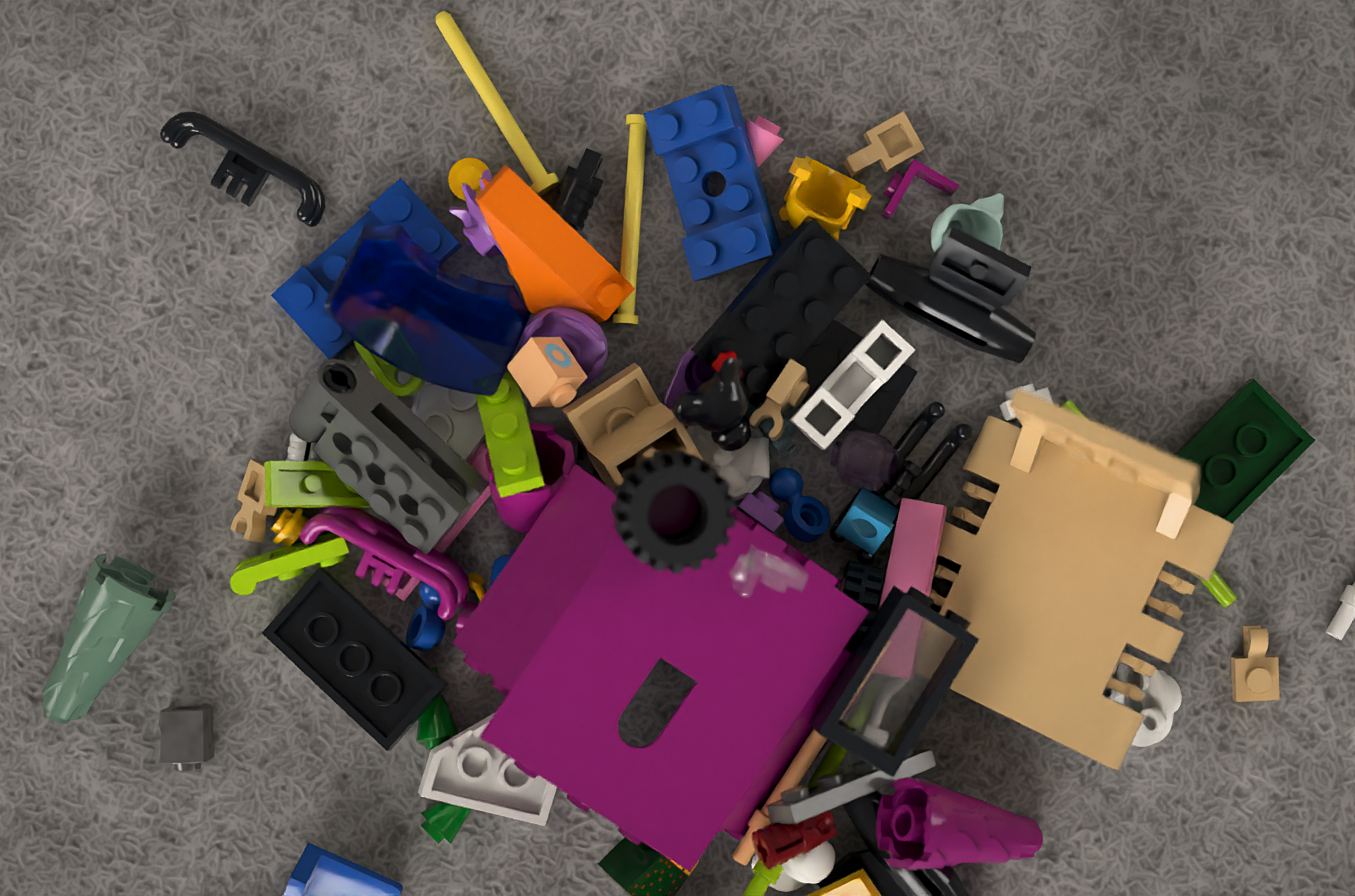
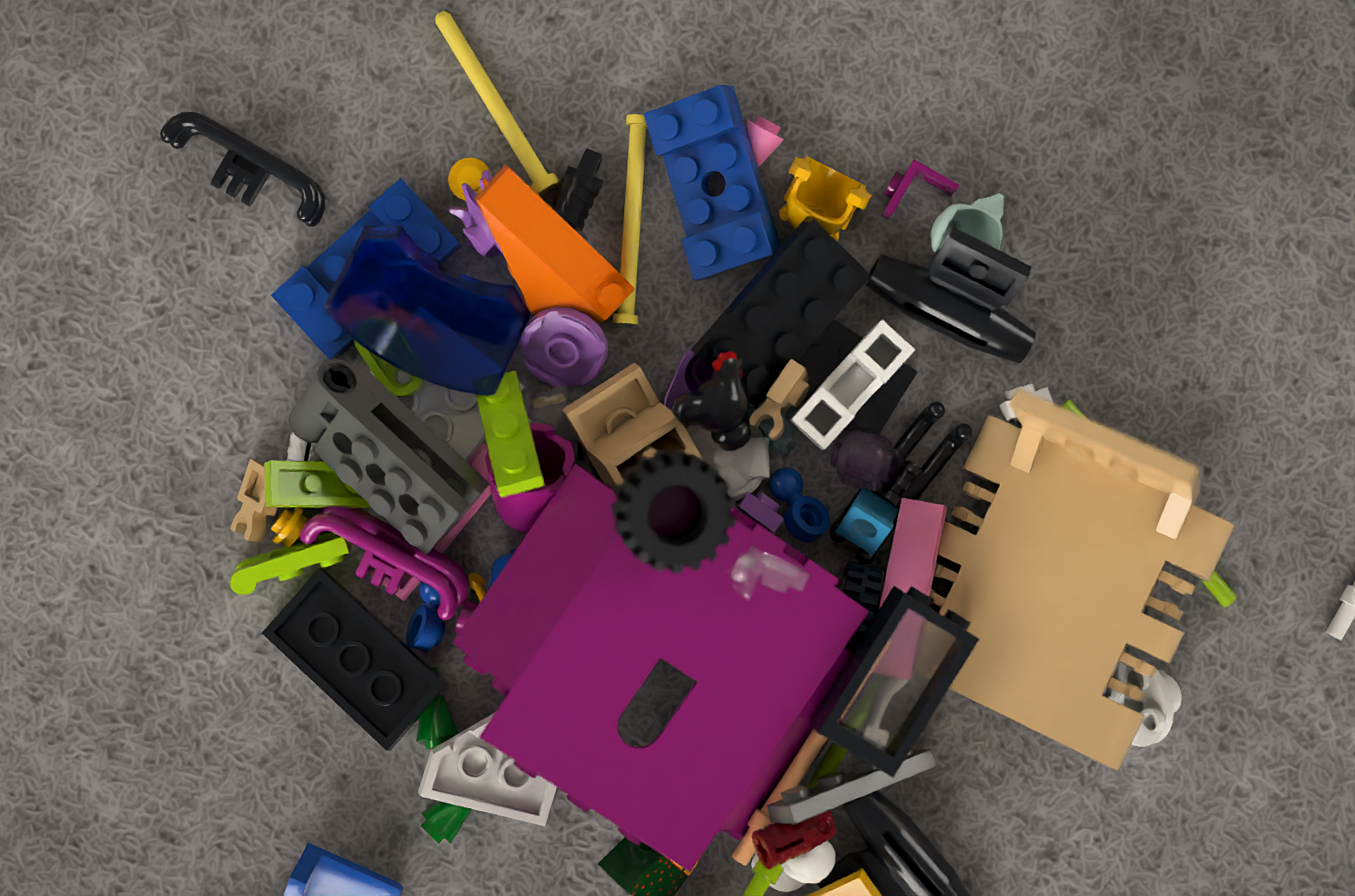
sand green cone [41,554,176,724] -> none
flat silver brick [159,705,214,771] -> none
light nougat brick [506,337,587,408] -> none
tan plate [843,111,925,177] -> none
magenta cone [876,777,1043,870] -> none
dark green plate [1173,379,1315,523] -> none
tan plate [1231,625,1280,702] -> none

